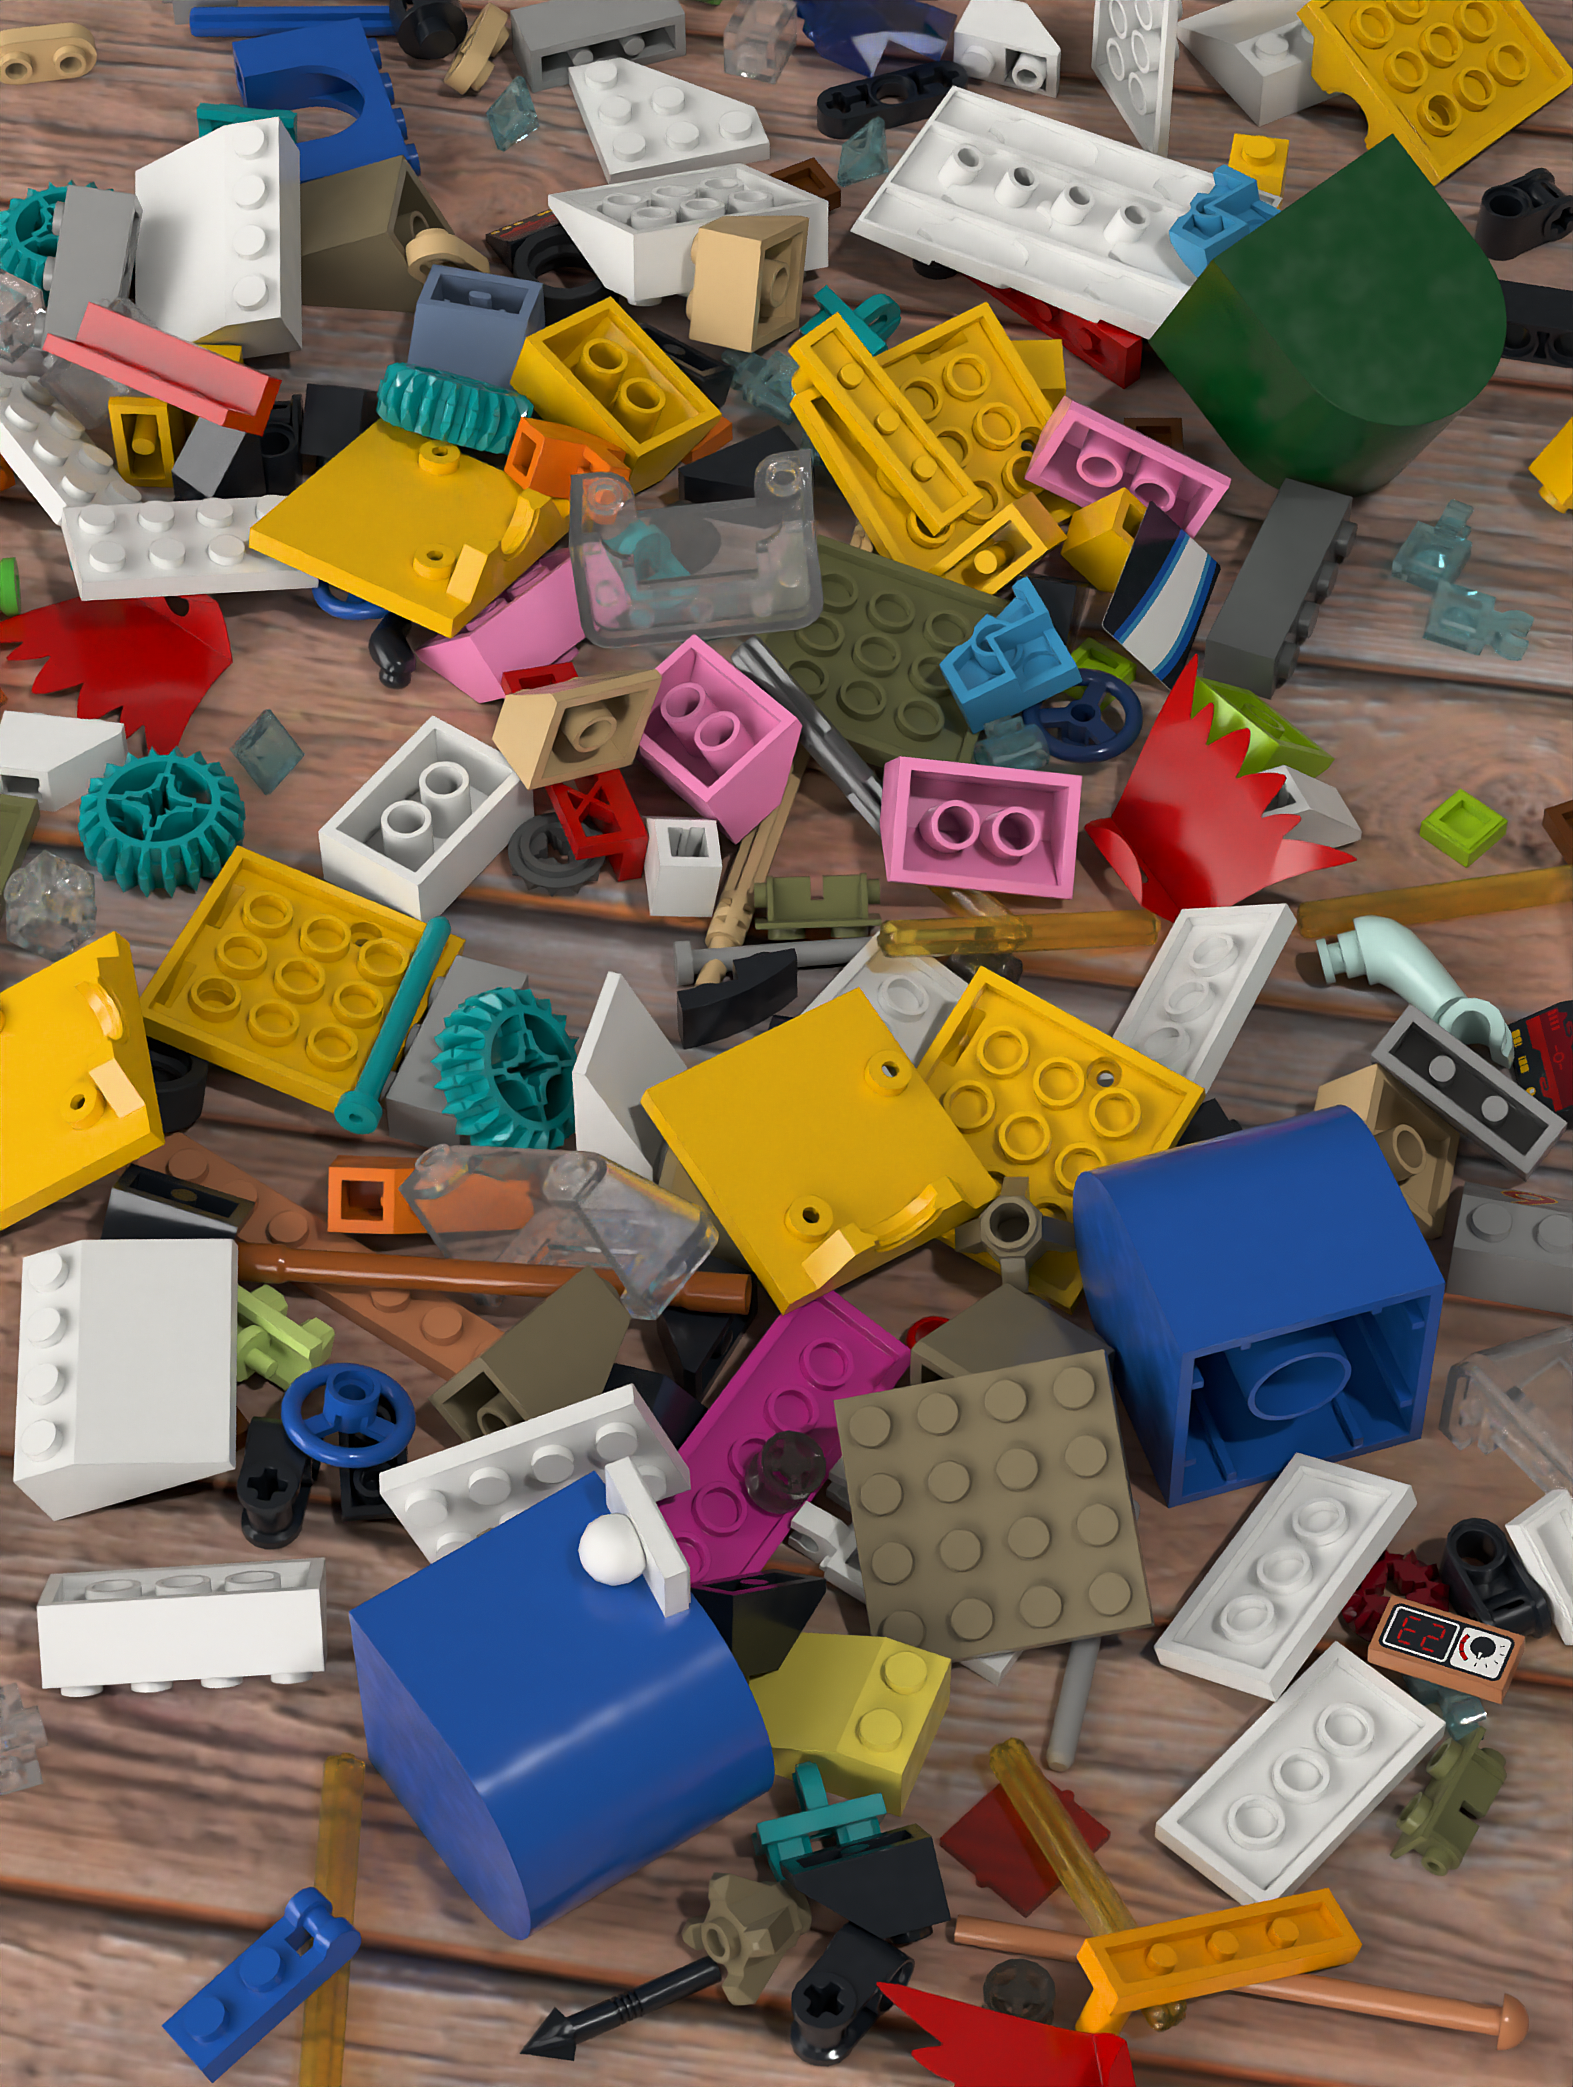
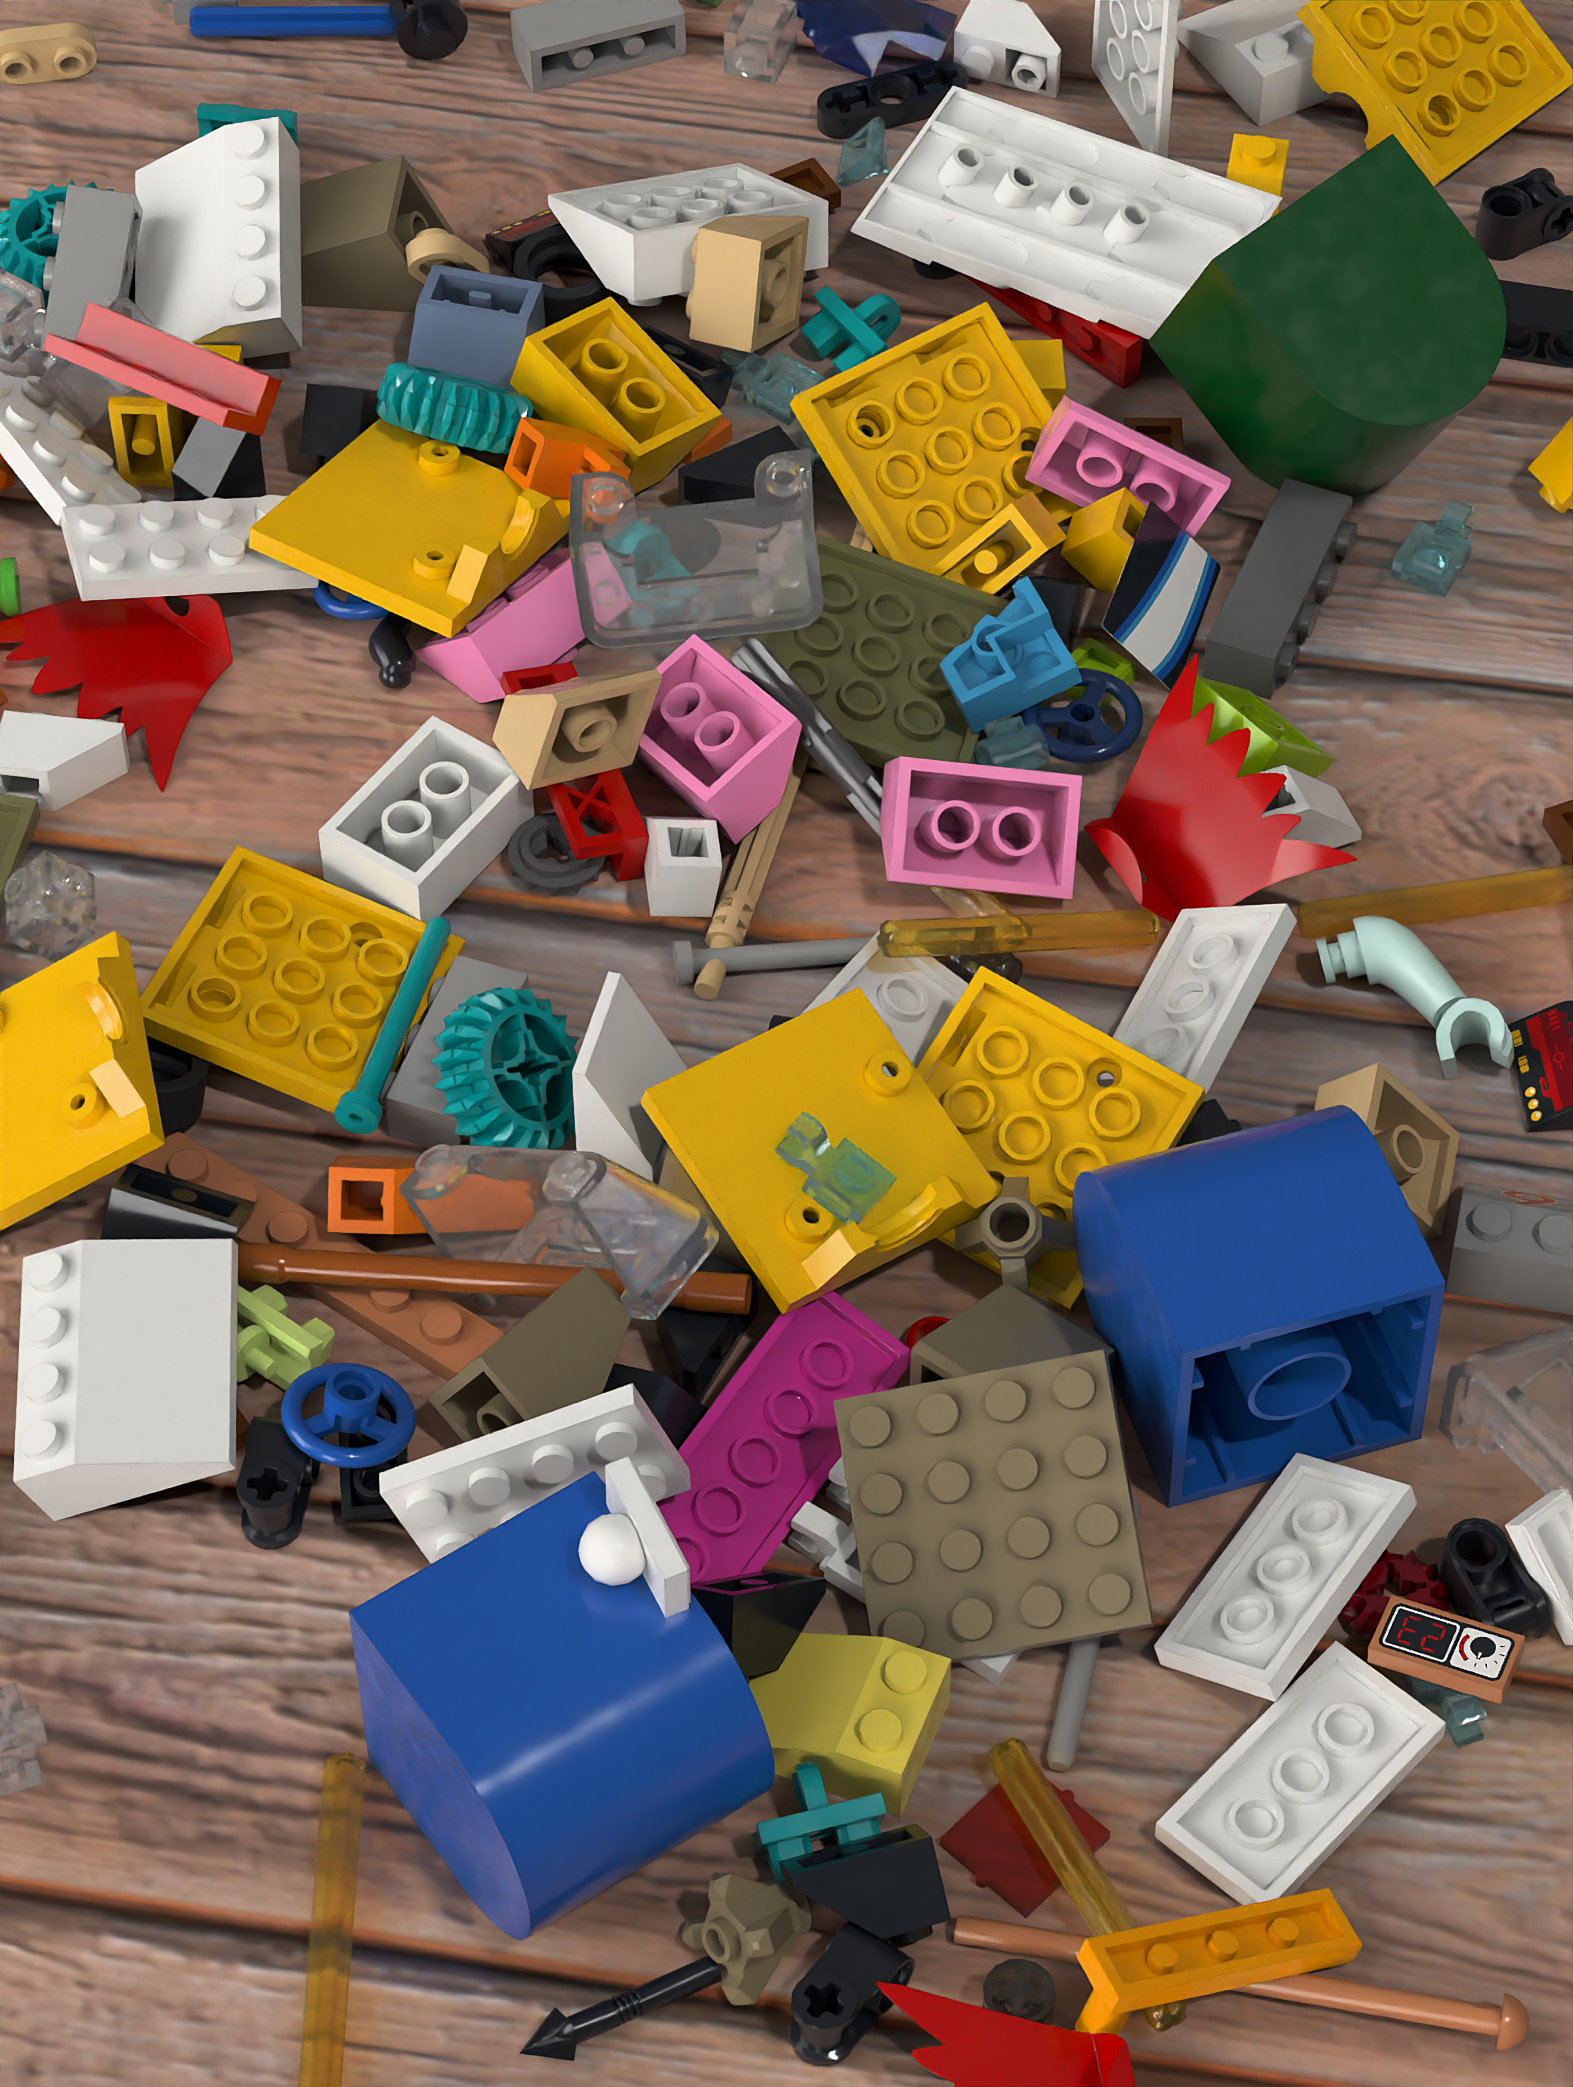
white slope [37,1557,327,1697] -> none
teal gear [78,746,246,898] -> none
blue plate [162,1887,362,2083] -> none
clear light blue slope [229,709,305,795] -> none
blue arch [232,17,421,184] -> none
black piece [260,394,304,496] -> none
tan plate [443,2,511,95] -> none
clear light blue slope [486,75,540,152] -> none
white plate [568,57,770,185] -> none
black slope [677,948,798,1050] -> none
clear smoke wheel [745,1430,826,1514] -> none
olive hinge [754,873,882,940] -> none
yellow piece [788,312,984,536] -> none
dark azure slope [1169,164,1281,278] -> none
light grey brick [1370,1003,1567,1182] -> none
olive hinge [1389,1726,1507,1876] -> none
lime tile [1419,788,1508,868] -> none
clear light blue plate [1422,579,1534,661] -> none
none -> clear light blue plate [775,1112,897,1226]

